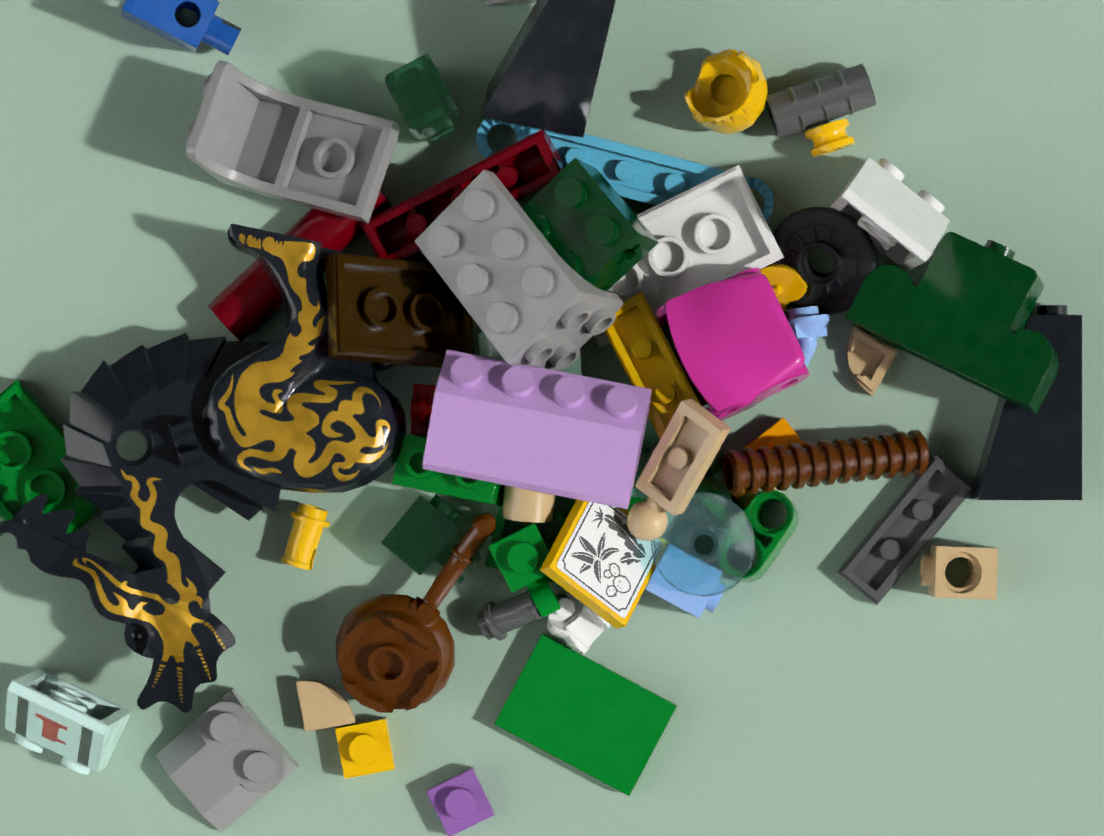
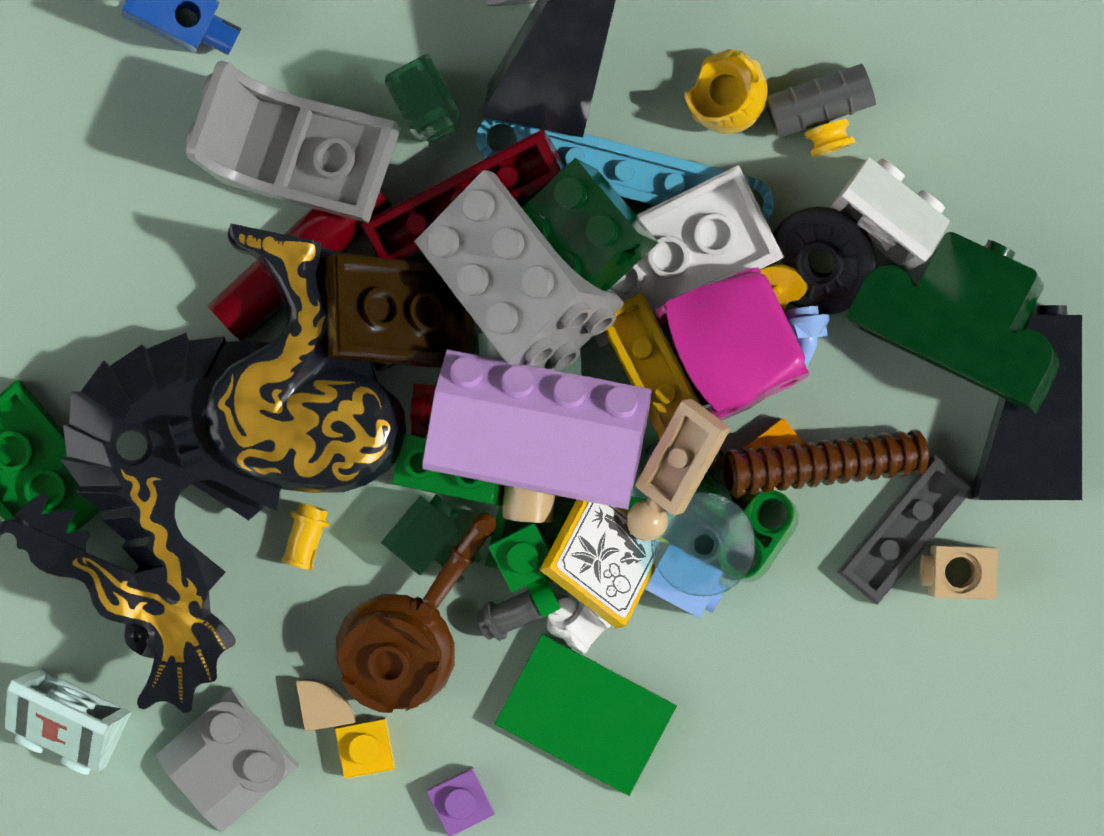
tan tile [846,326,898,396] -> none

